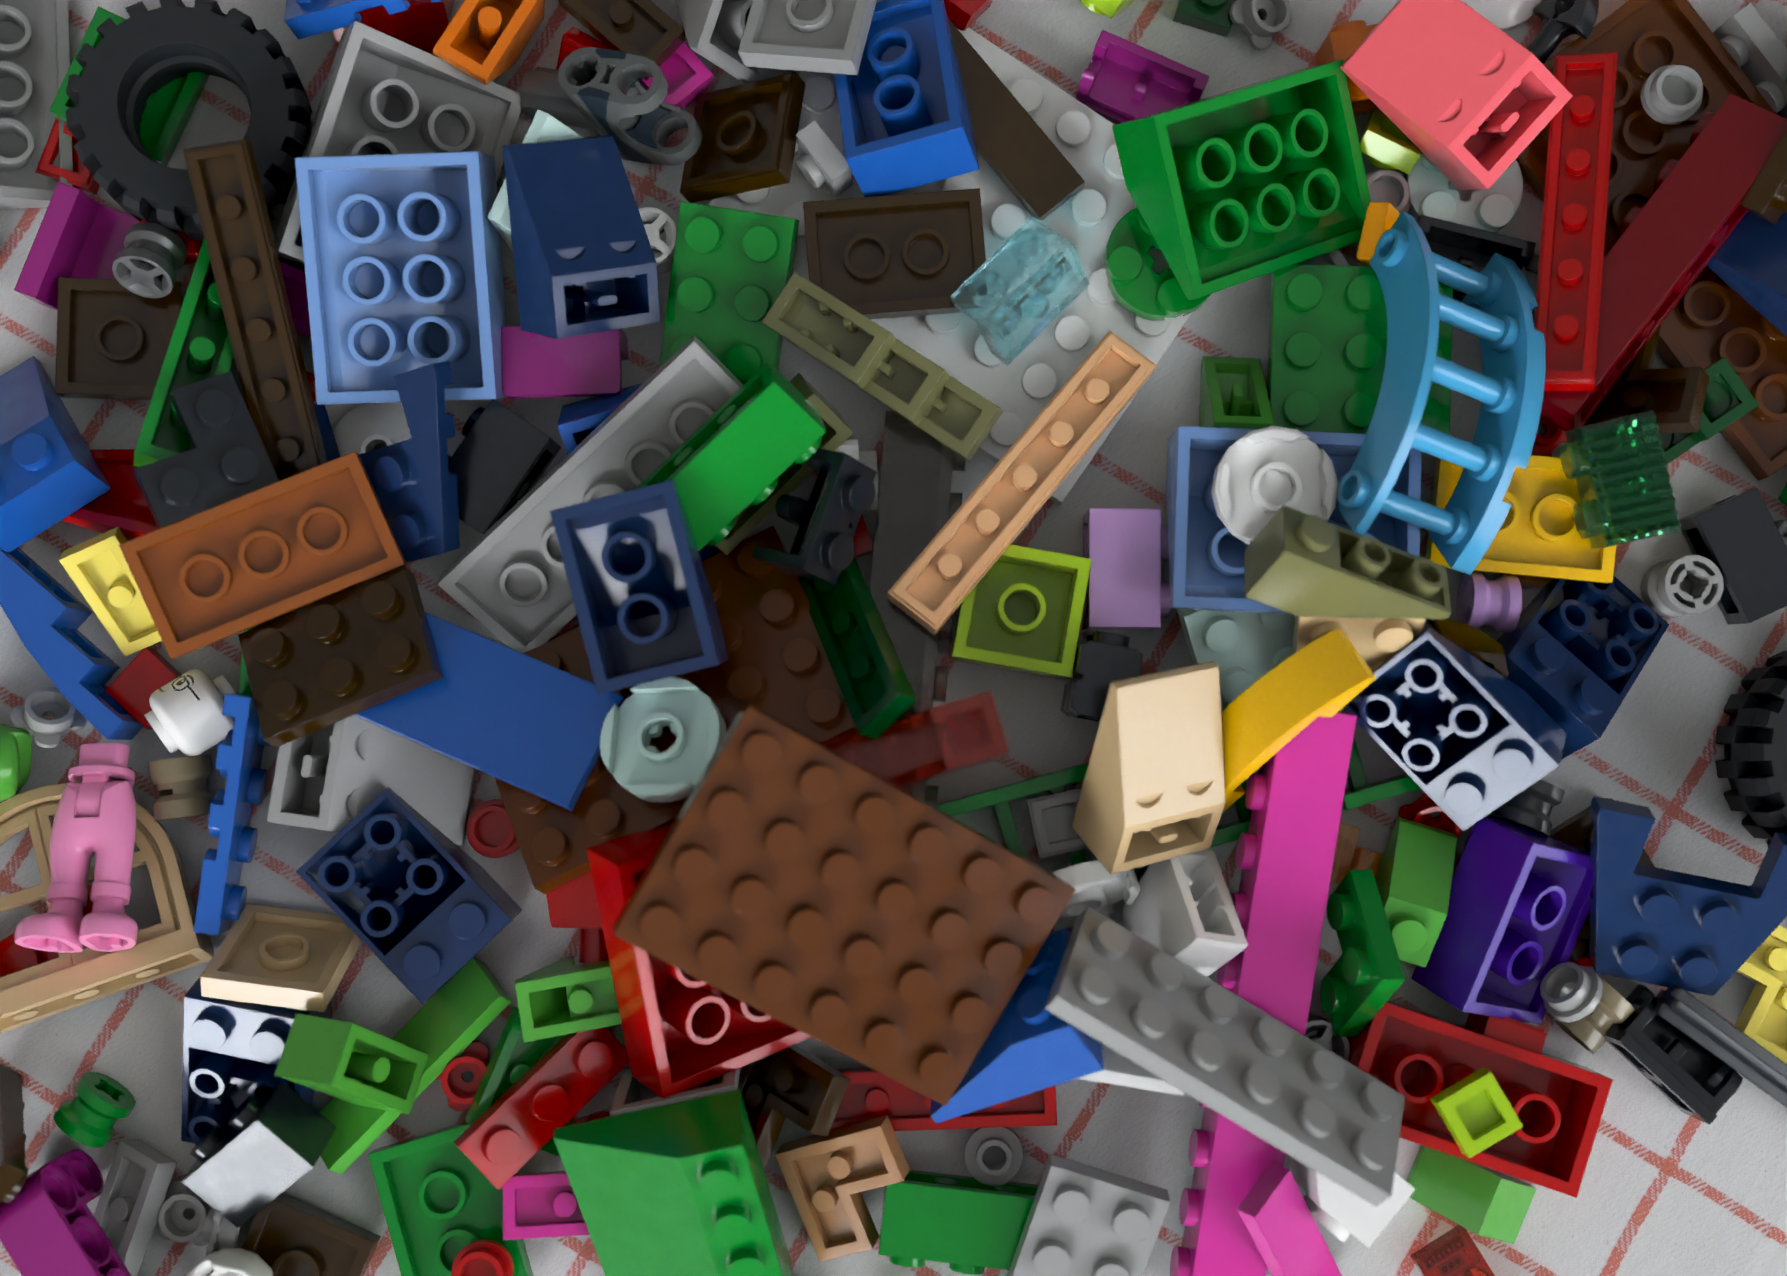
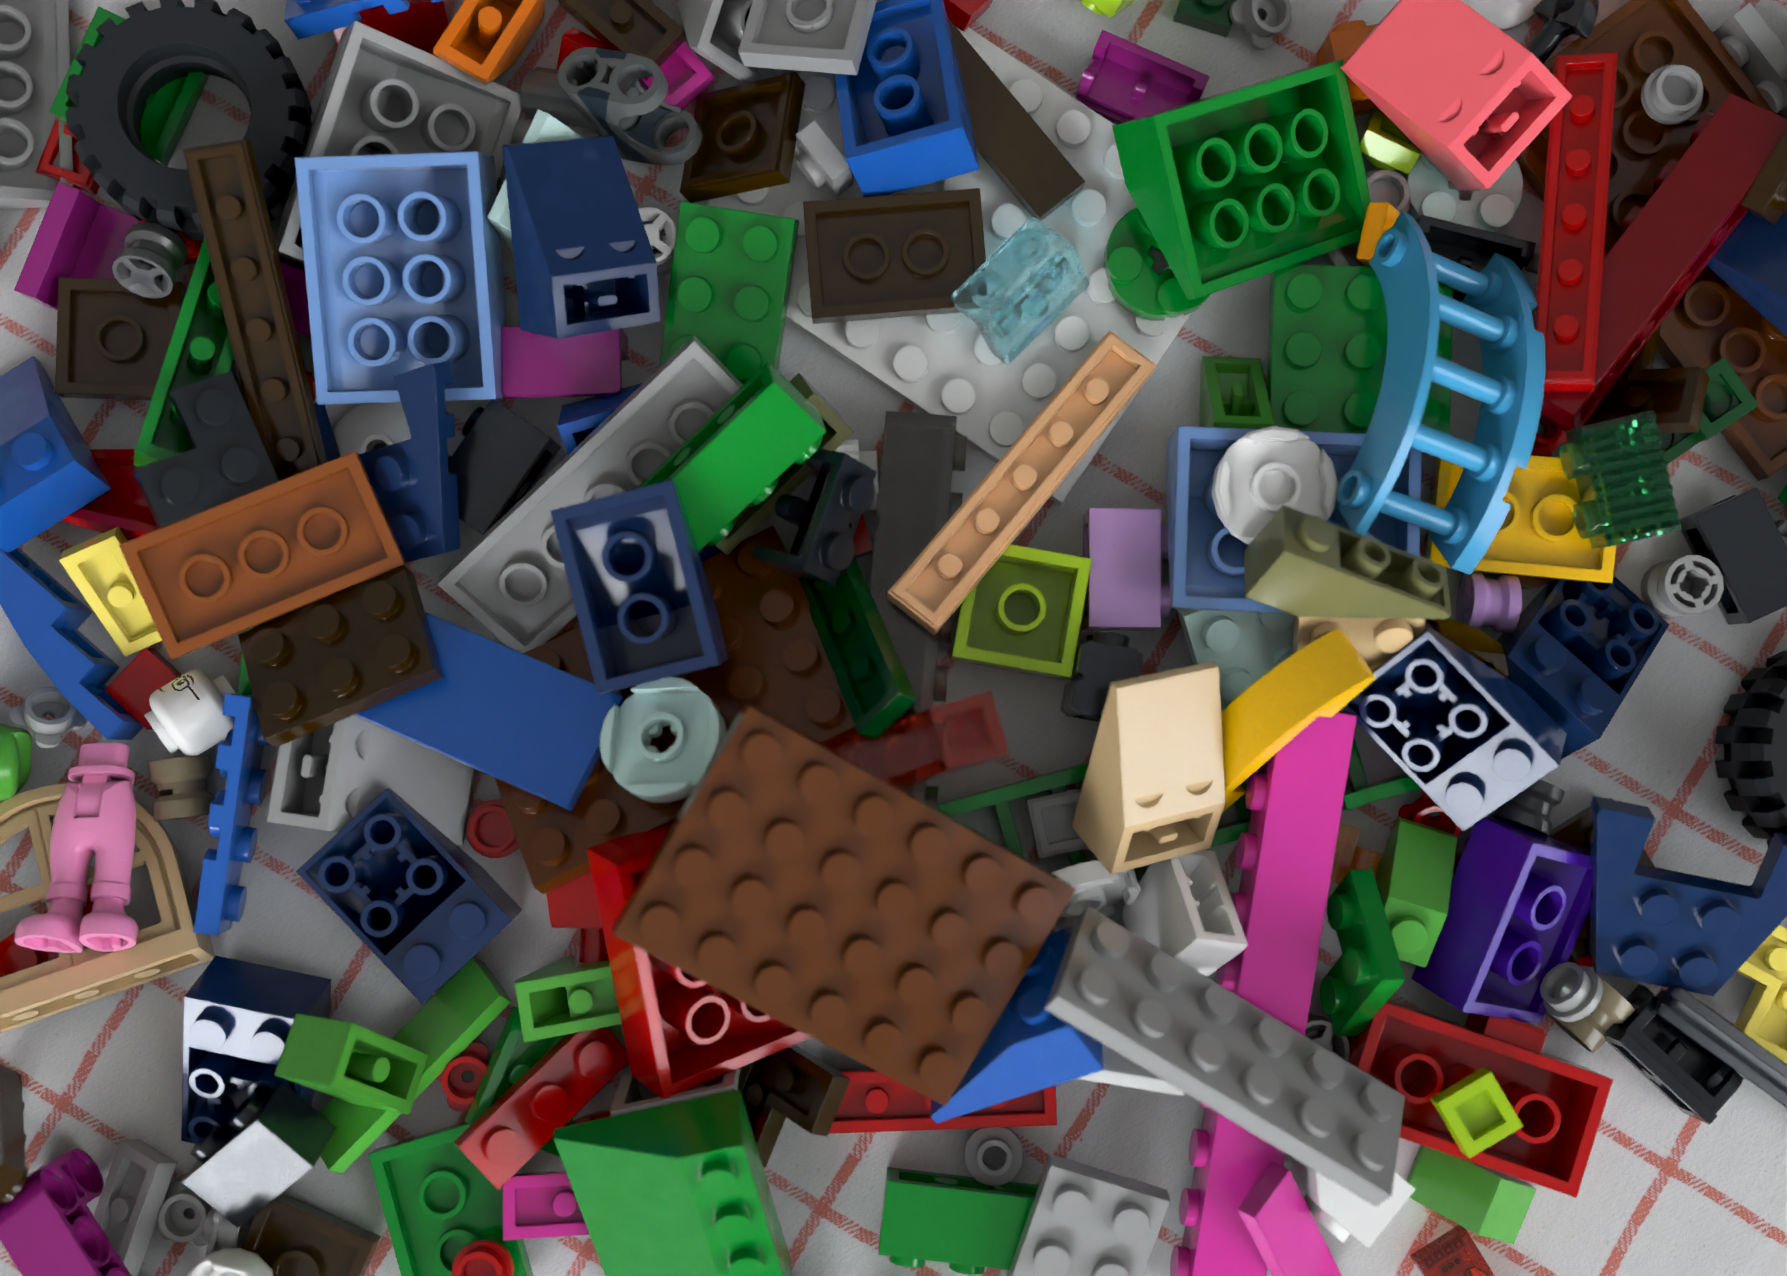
green wheel [53,1072,136,1148] -> none
tan plate [200,904,362,1012] -> none
olive slope [762,272,1003,462] -> none
medium nougat plate [774,1115,910,1262] -> none

